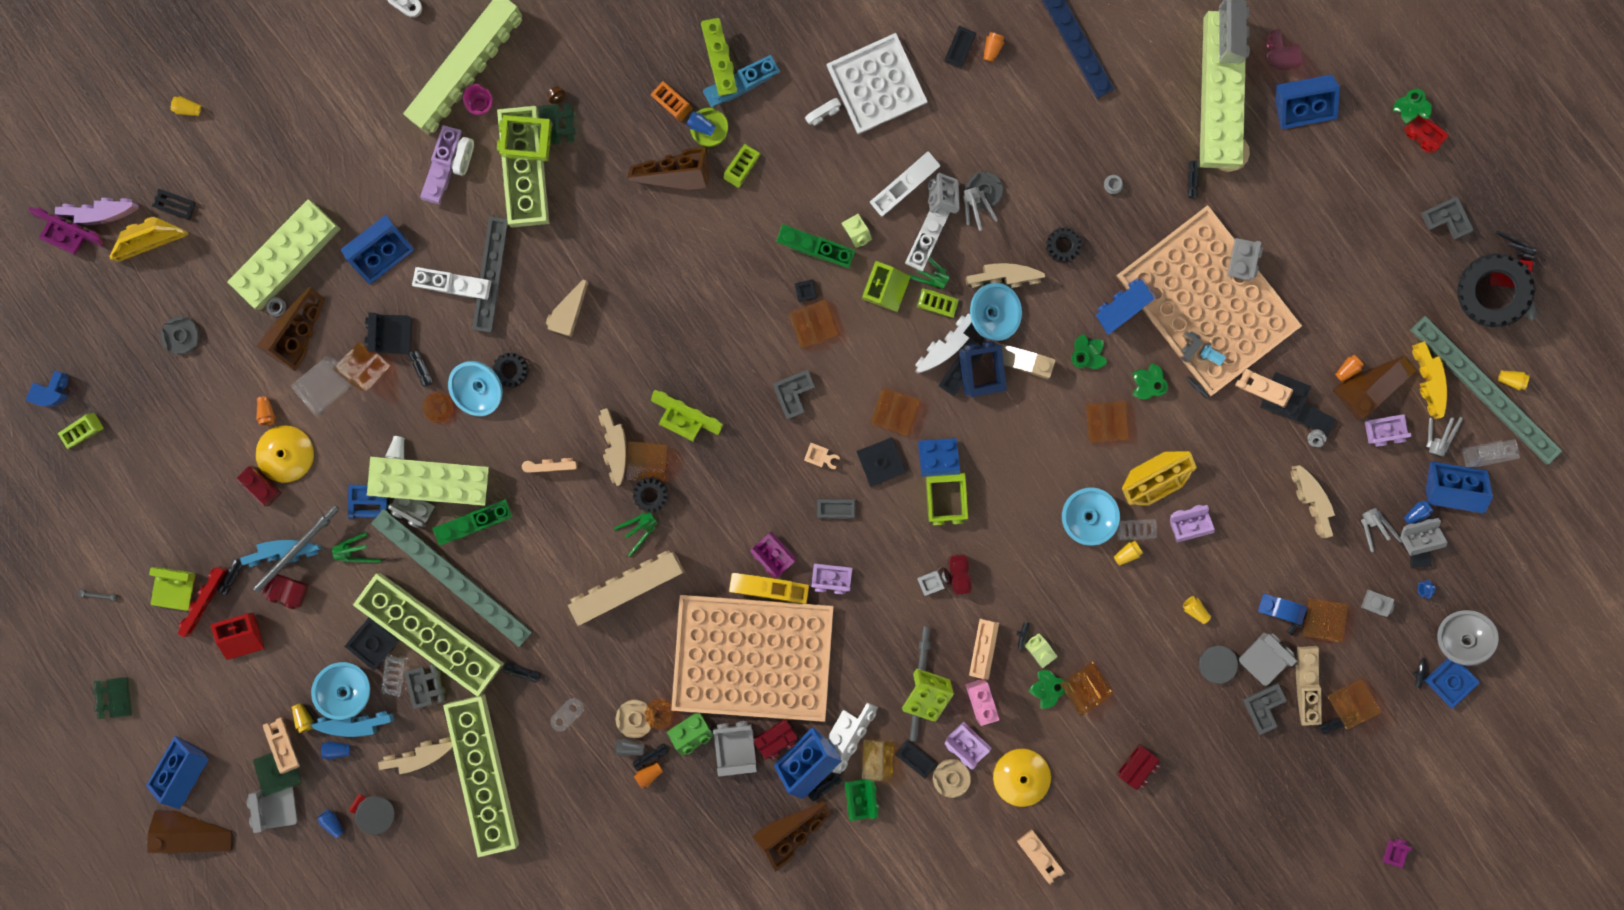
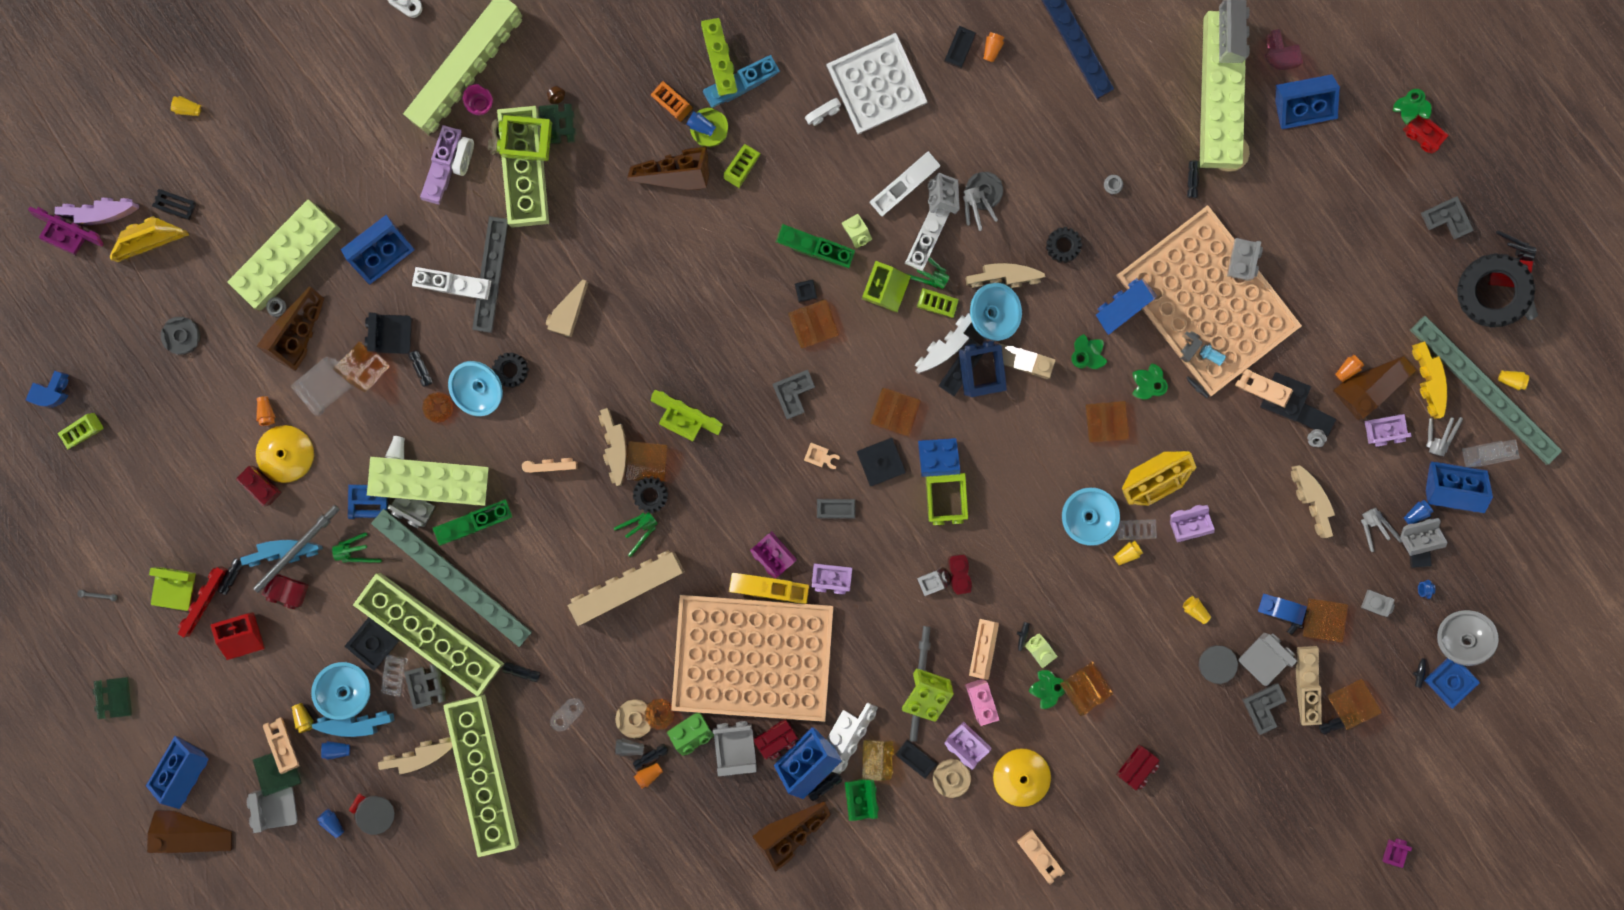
none -> dark tan plate [488,119,500,155]

